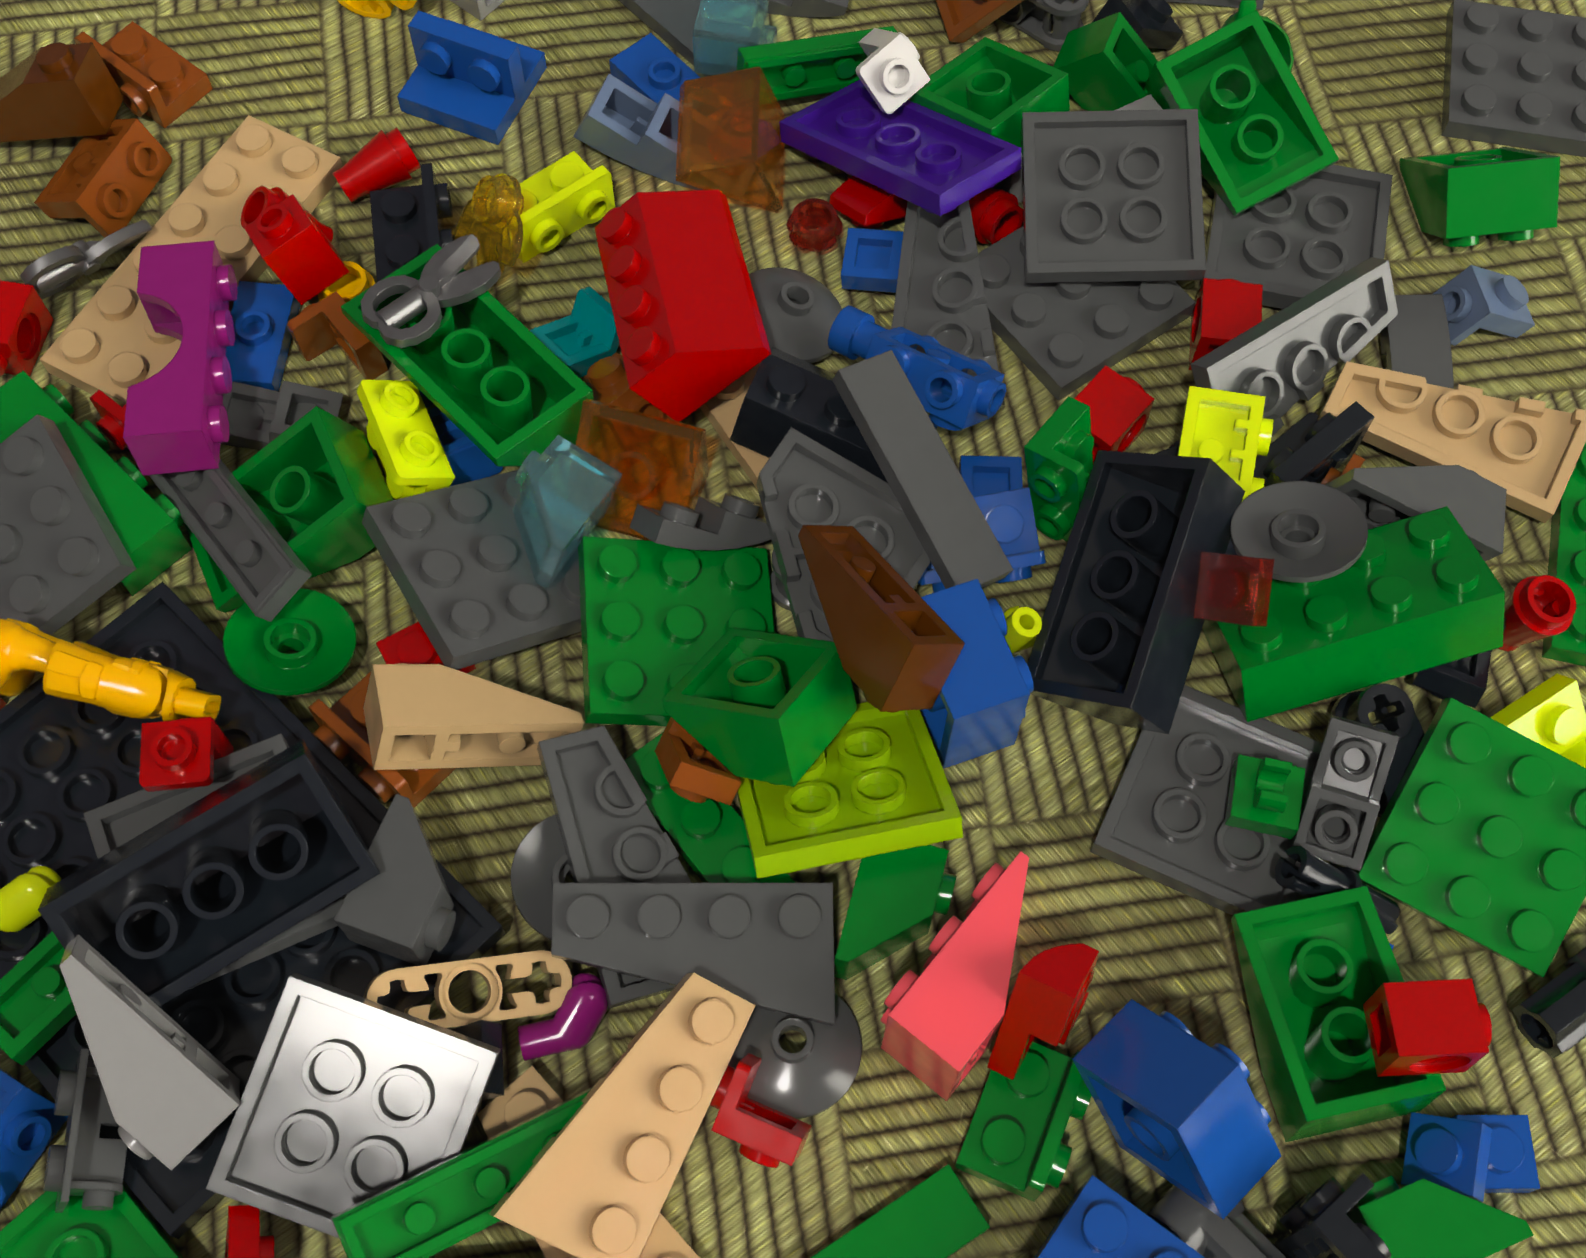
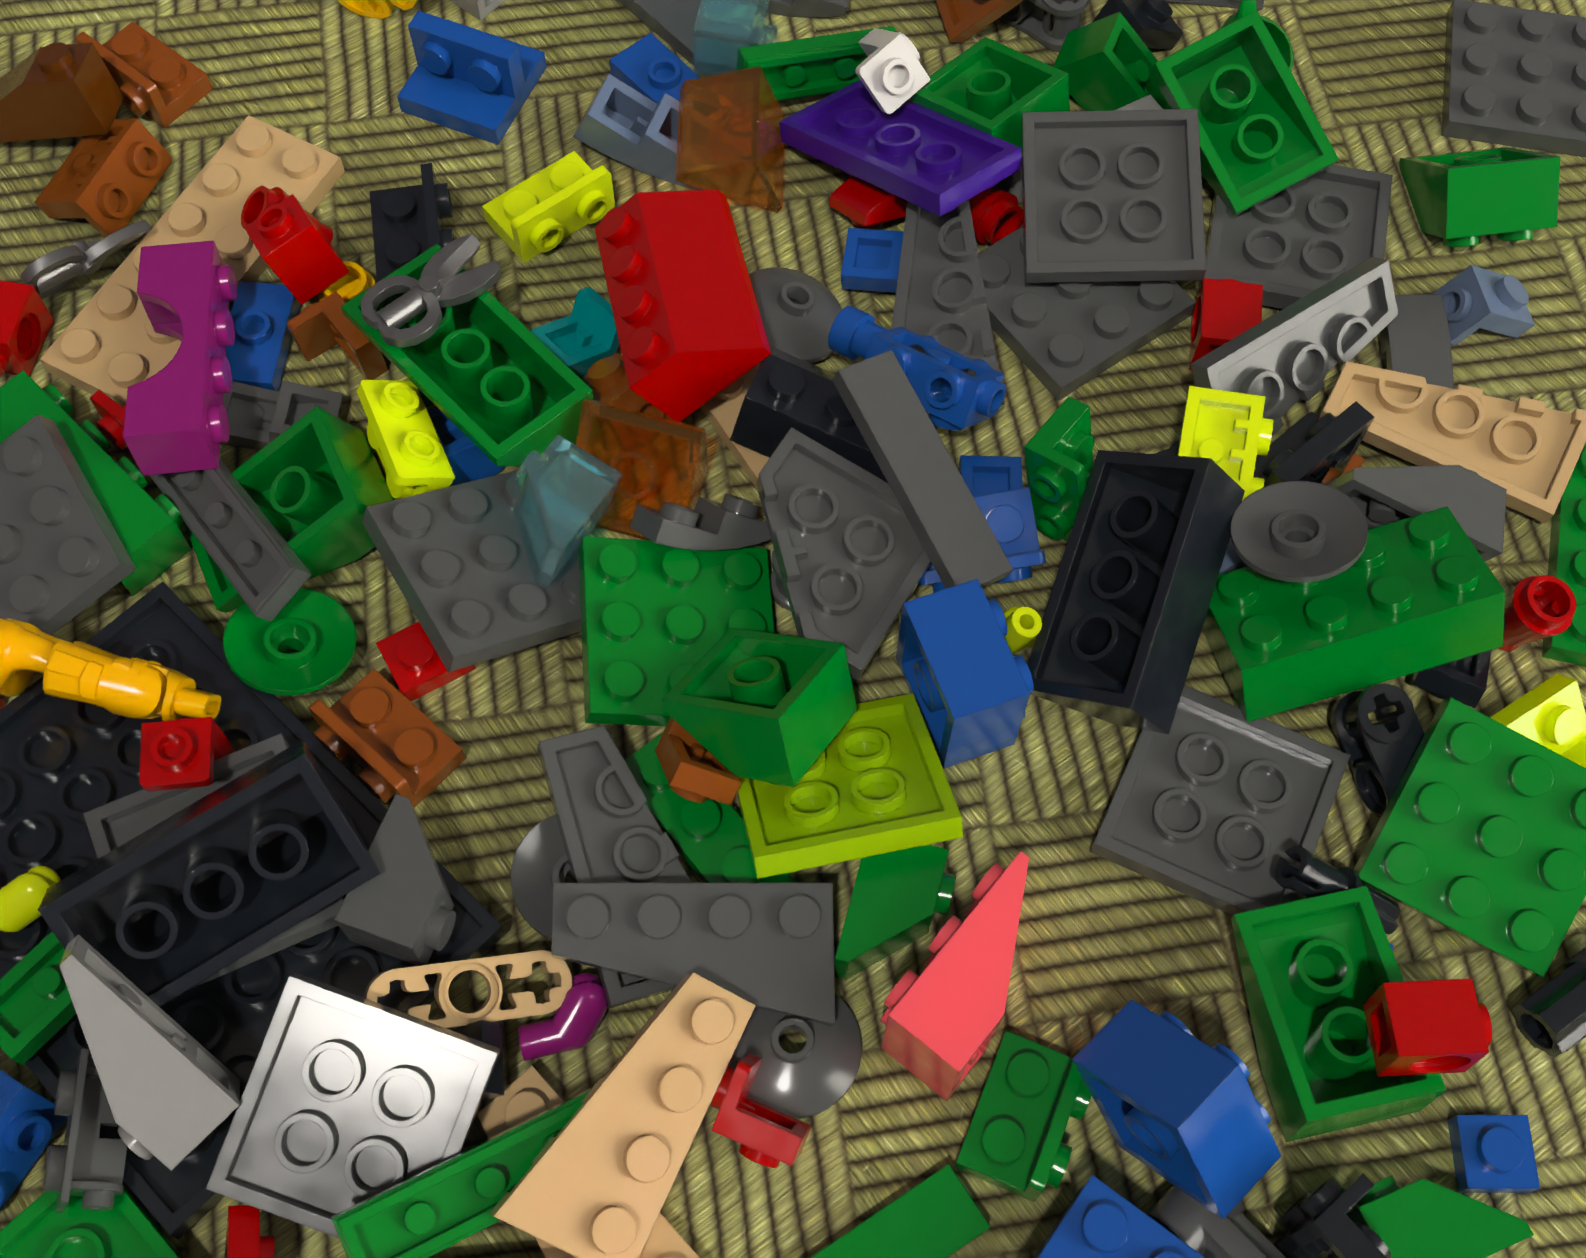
red cone [332,127,421,203] -> none
tan slope [363,663,584,770] -> none
clear yellow plate [454,173,524,280] -> none
clear red plate [787,198,842,252] -> none
reddish brown slope [798,525,965,713] -> none
red slope [987,943,1099,1080] -> none
red brick [1074,365,1155,464] -> none
clear red plate [1194,552,1275,626] -> none
green tile [1225,754,1306,839] -> none
dark grey slope [1292,714,1399,871] -> none
blue plate [1401,1112,1492,1202] -> none

